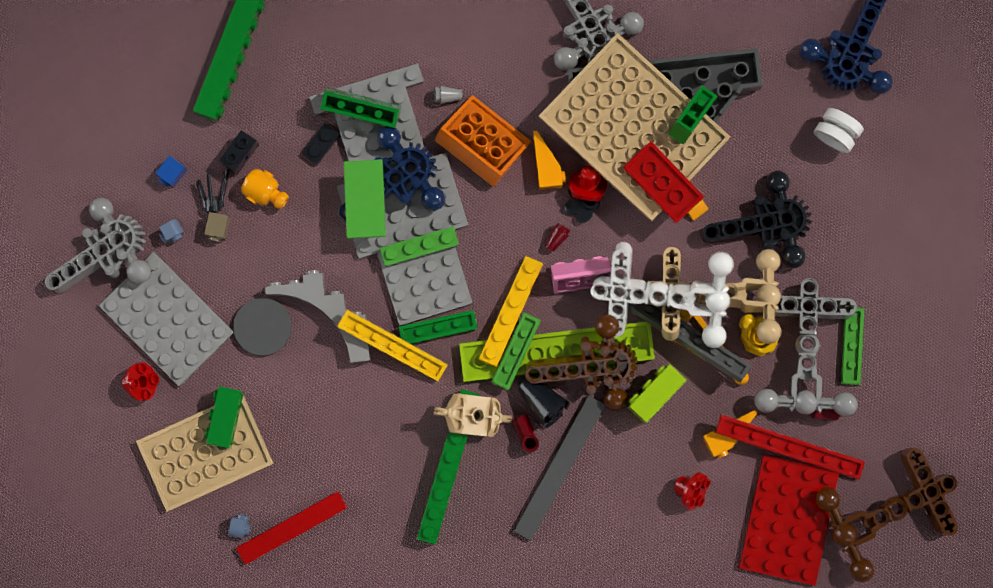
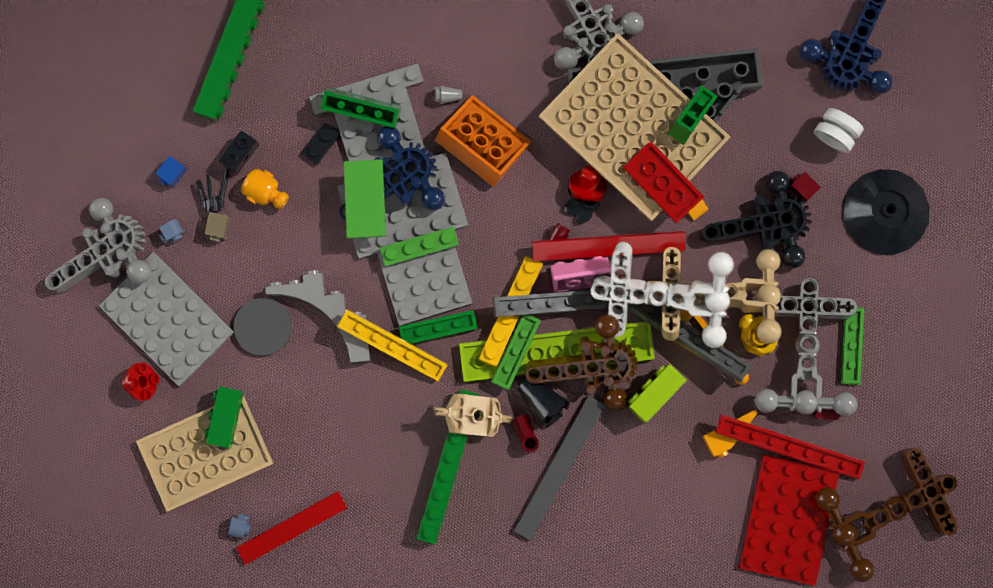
light orange slope [533,131,566,190] -> none
red plate [674,472,711,510] -> none
none -> dark grey plate [492,289,608,317]
none -> red tile [532,231,685,261]
none -> dark red brick [789,172,821,203]
none -> black dish [843,169,930,255]

